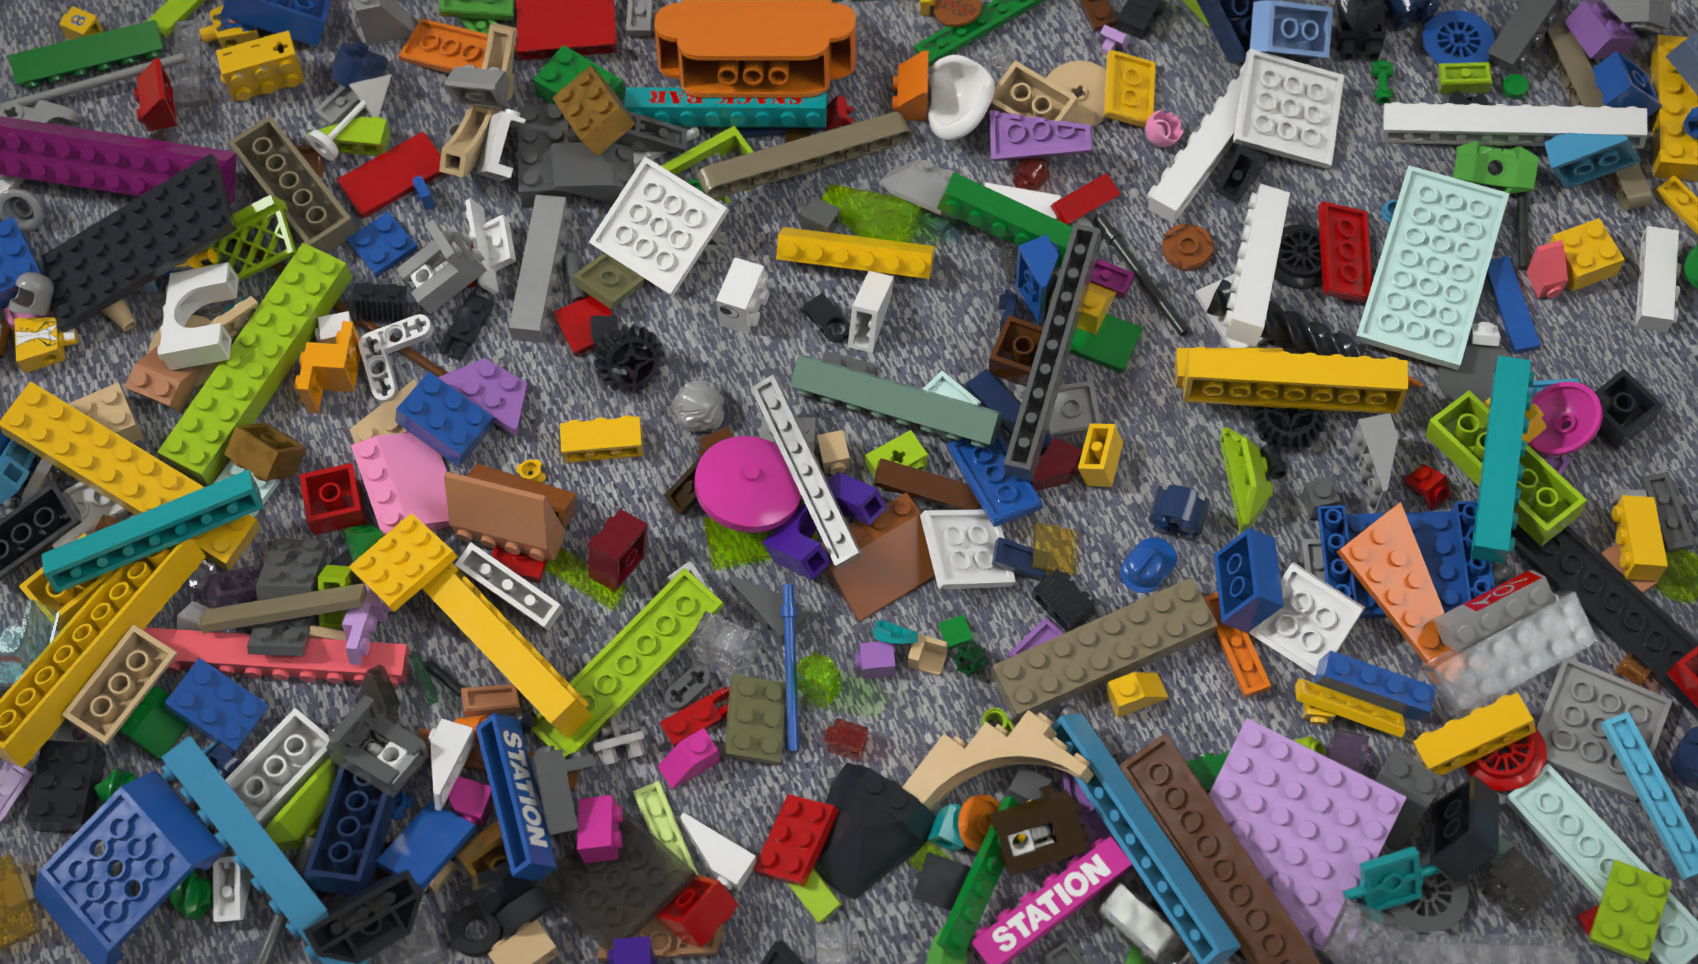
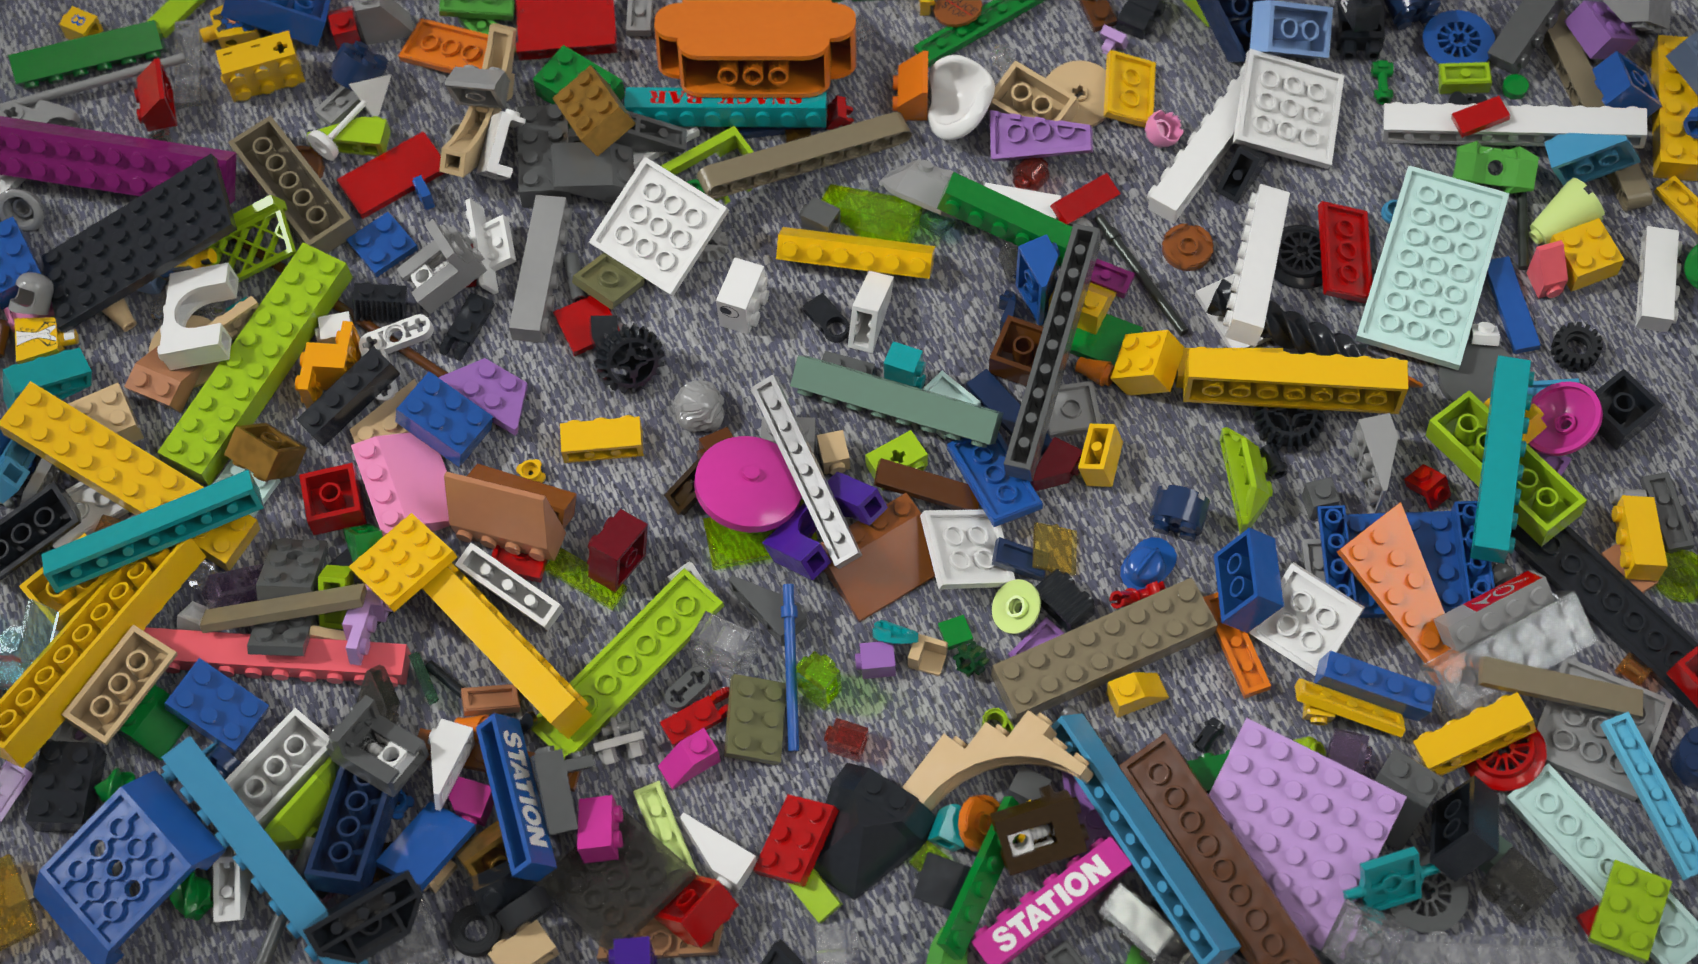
none -> teal wedge [3,347,92,409]
none -> black brick [296,346,400,446]
none -> red slope [328,6,361,50]
none -> teal brick [884,341,926,389]
none -> yellowish green dish [992,579,1041,634]
none -> orange cone [1075,357,1114,386]
none -> red piece [1109,581,1166,609]
none -> yellow brick [1110,330,1185,396]
none -> black pin [1192,717,1225,754]
none -> red tile [1451,96,1510,138]
none -> dark tan tile [1478,656,1643,720]
none -> yellowish green cone [1529,178,1605,245]
none -> black tyre [1551,322,1603,373]

